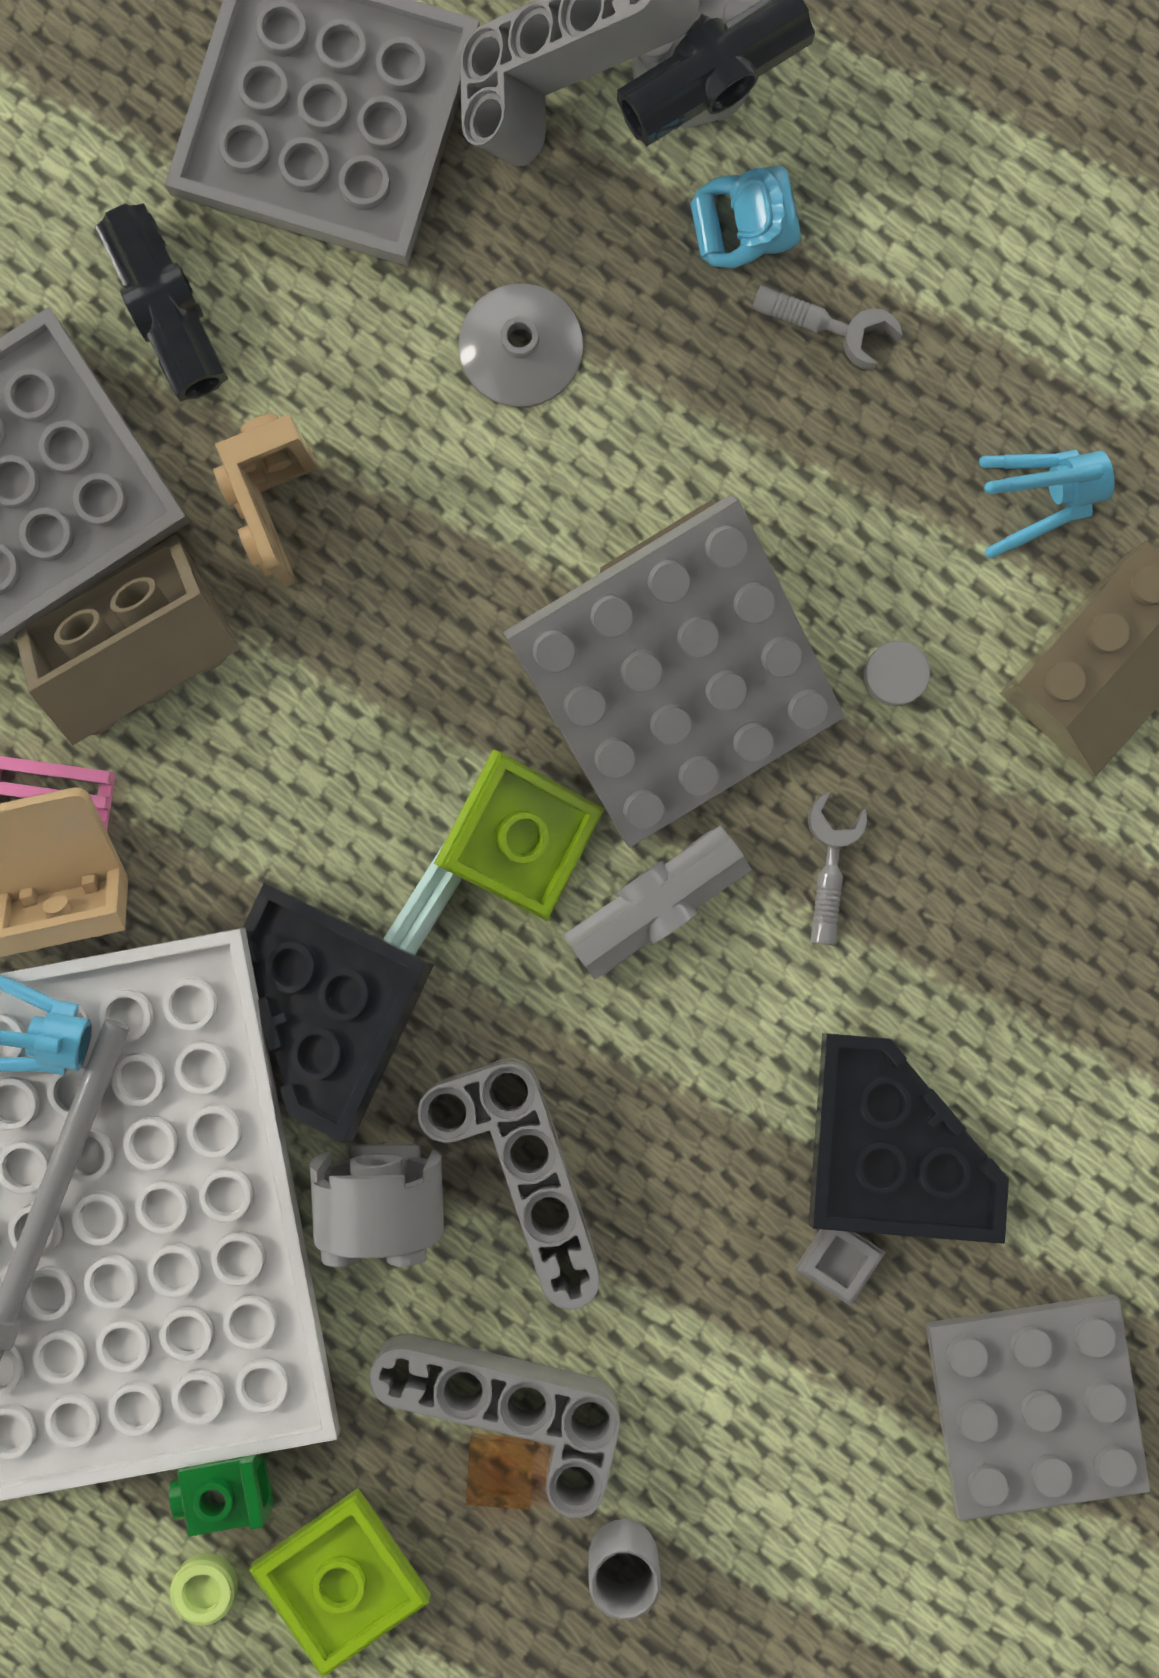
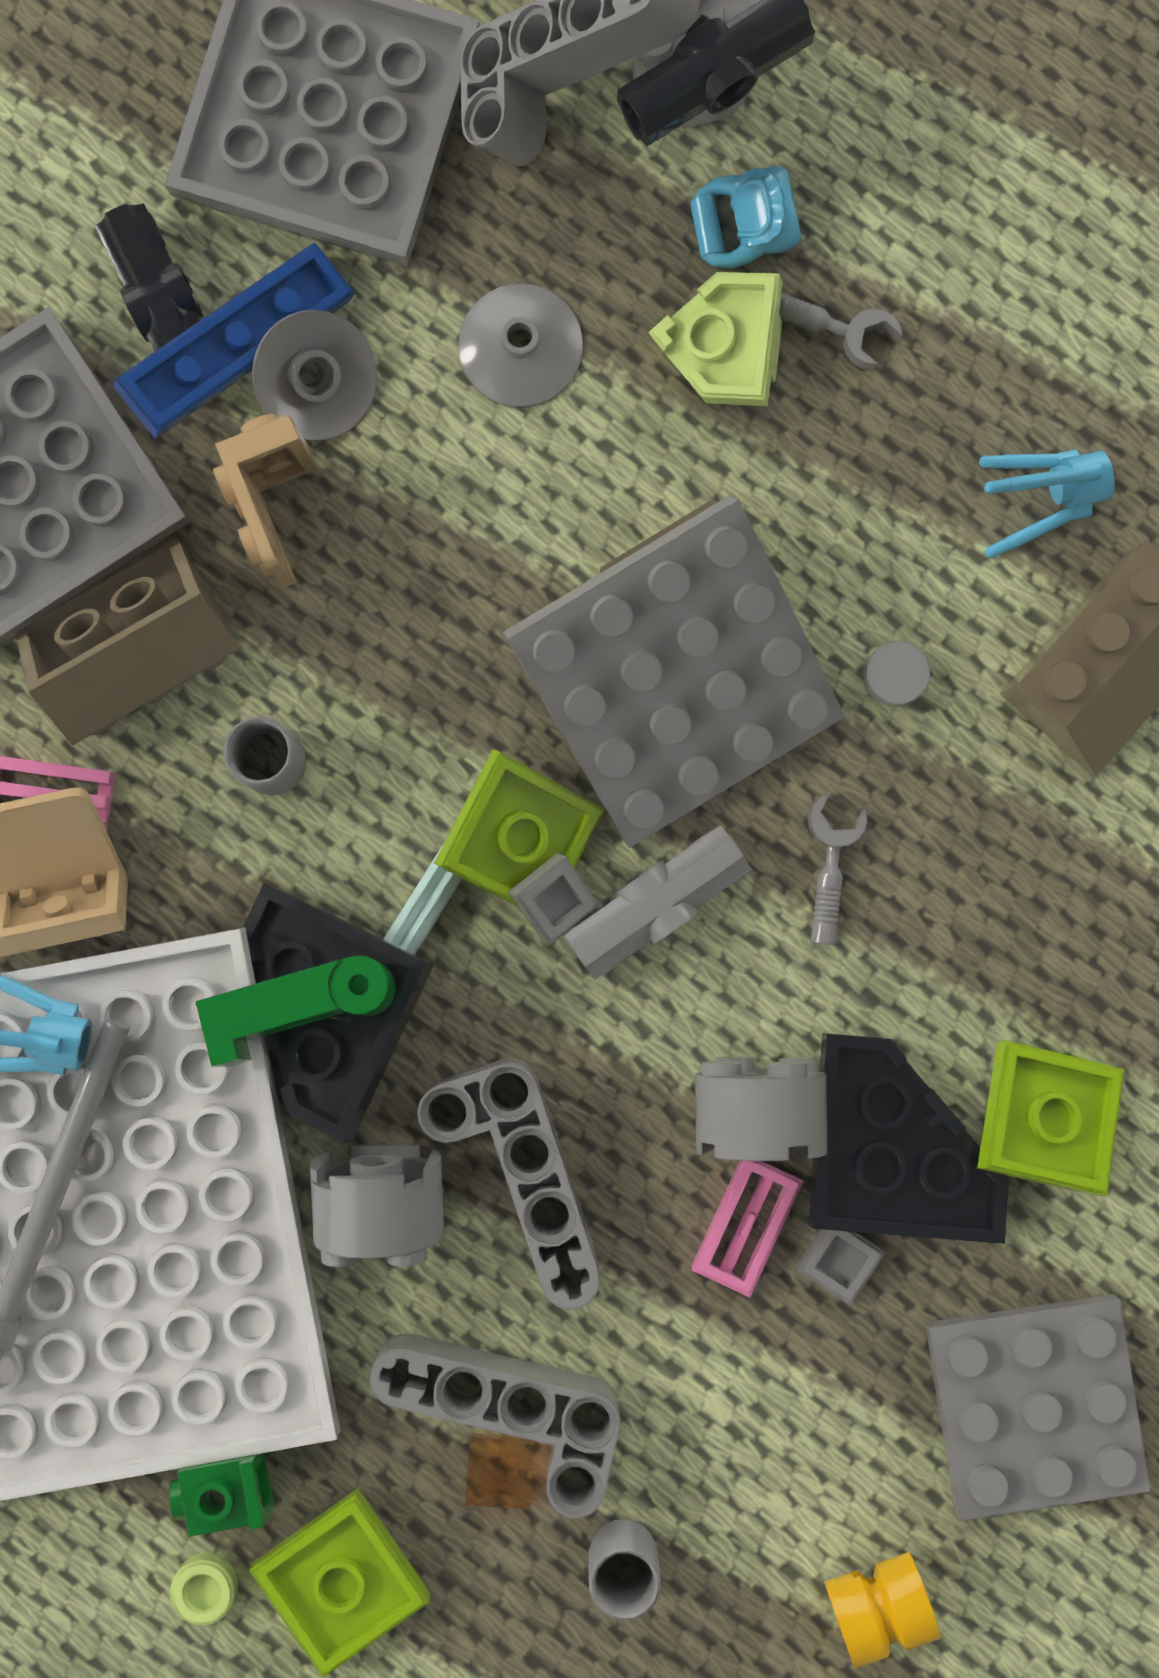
none -> blue tile [113,242,355,439]
none -> green leg [195,956,395,1067]
none -> light grey piece [223,716,306,796]
none -> light grey dish [252,310,377,441]
none -> light grey tile [508,853,599,945]
none -> yellowish green plate [648,272,783,406]
none -> bright pink tile [691,1160,803,1298]
none -> light grey brick [695,1056,828,1161]
none -> yellow wheel [824,1552,941,1669]
none -> lime plate [977,1040,1125,1196]

